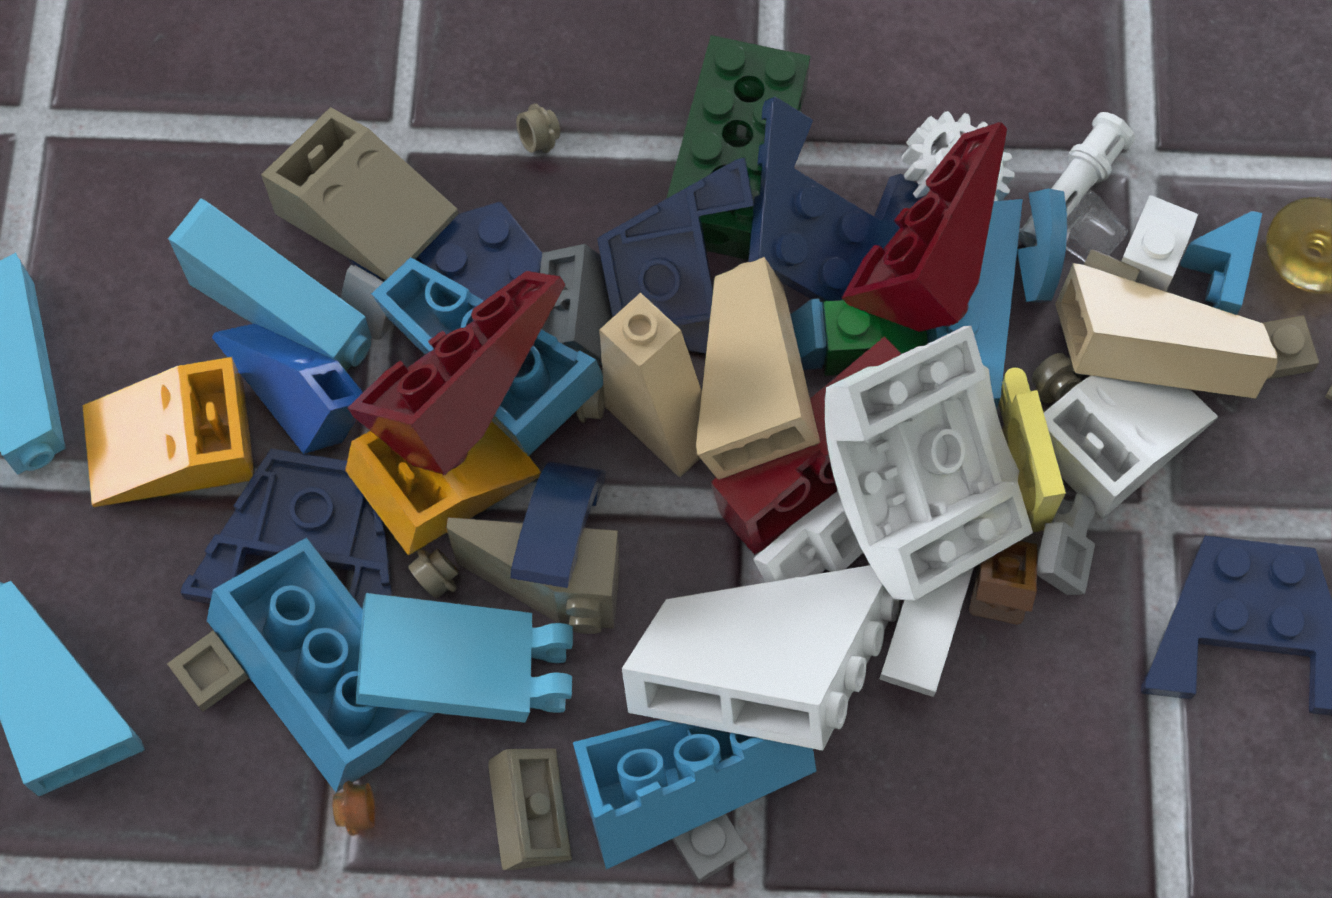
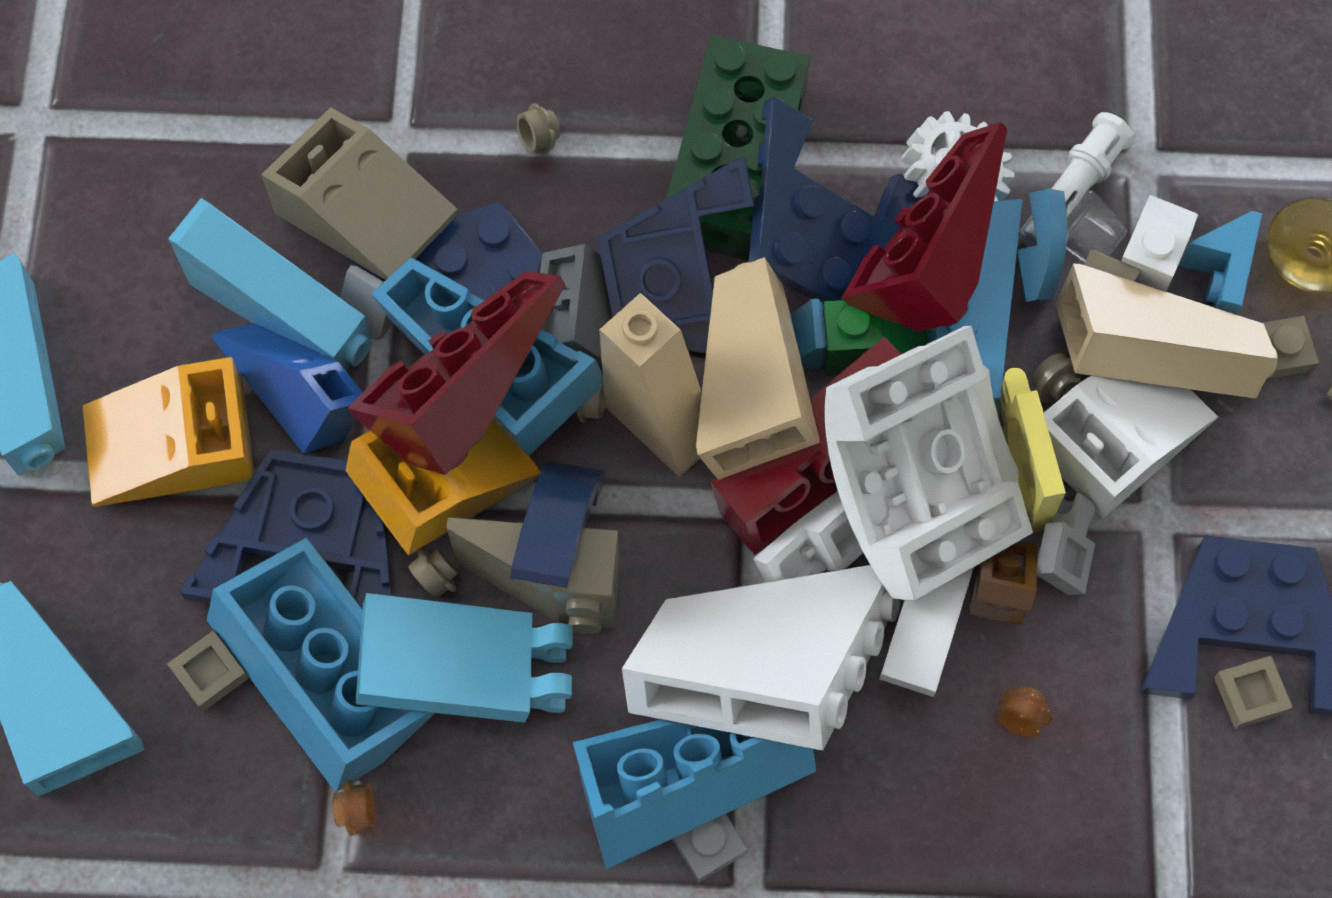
dark tan slope [488,749,572,870] -> none
none -> clear orange plate [997,686,1052,737]
none -> dark tan plate [1214,656,1293,729]

